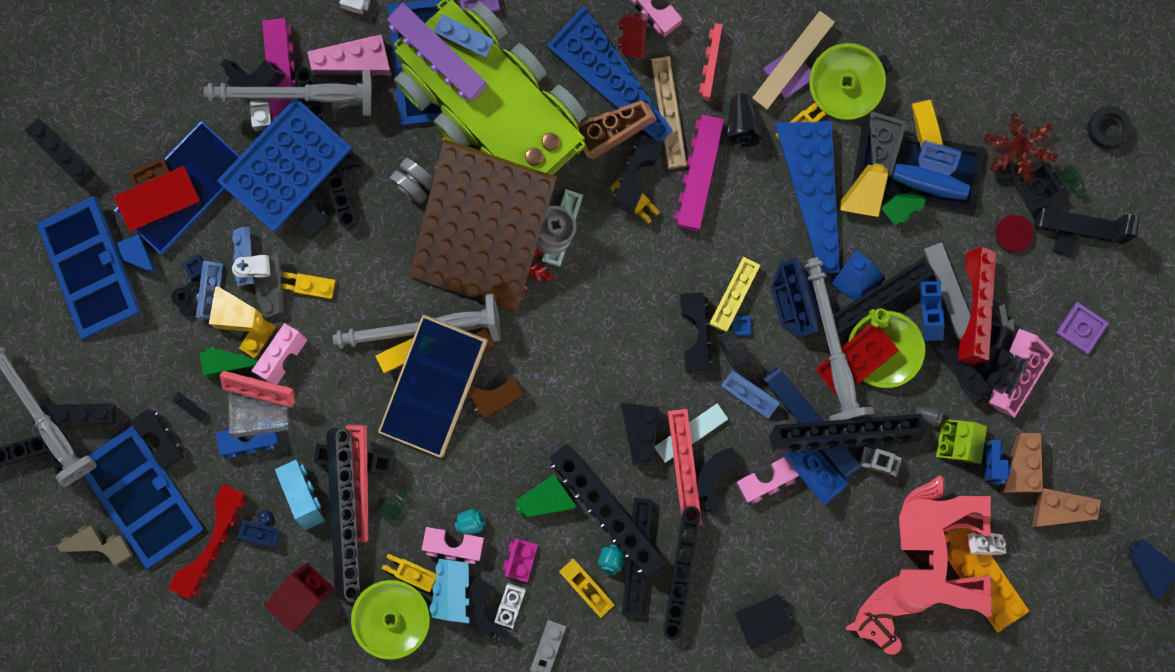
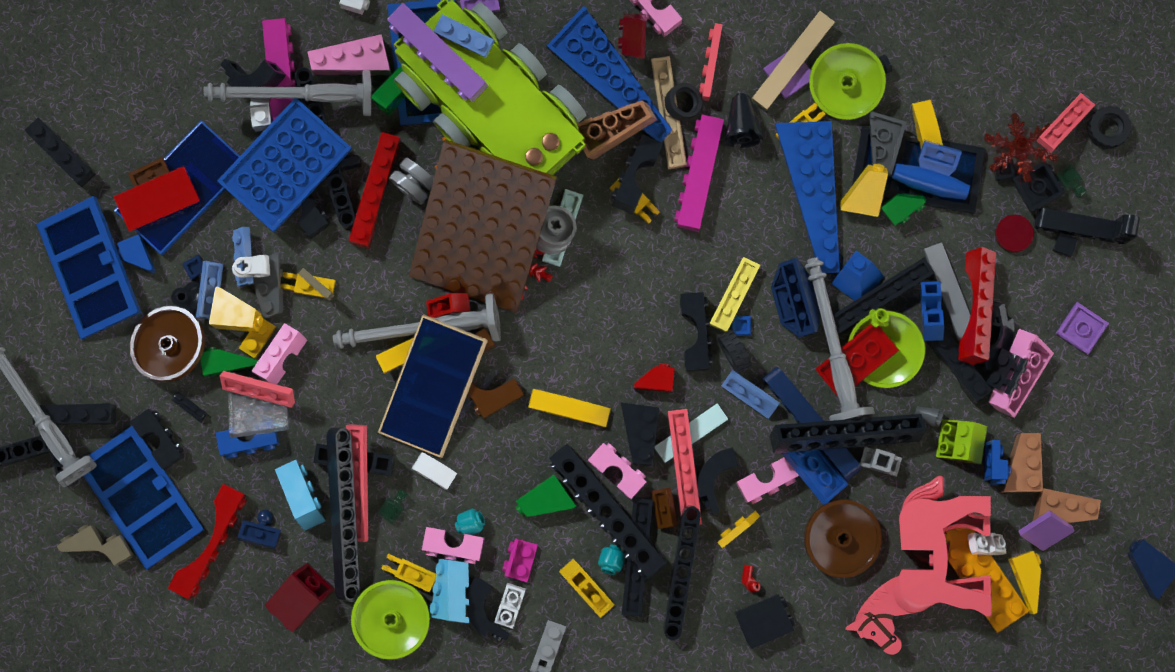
none -> reddish brown dish [130,306,205,382]
none -> dark tan tile [298,268,334,301]
none -> red arch [349,132,402,249]
none -> green slope [371,66,406,116]
none -> white slope [412,452,457,490]
none -> red slope [426,293,470,318]
none -> yellow slope [528,389,611,427]
none -> bright pink arch [588,443,646,500]
none -> red slope [633,363,674,393]
none -> reddish brown plate [651,487,678,529]
none -> black tyre [664,83,703,121]
none -> yellow wing [717,510,760,548]
none -> red arm [741,565,761,593]
none -> reddish brown dish [804,499,882,578]
none -> yellow slope [1008,551,1041,614]
none -> medium lavender tile [1019,511,1074,551]
none -> coral plate [1037,93,1095,153]

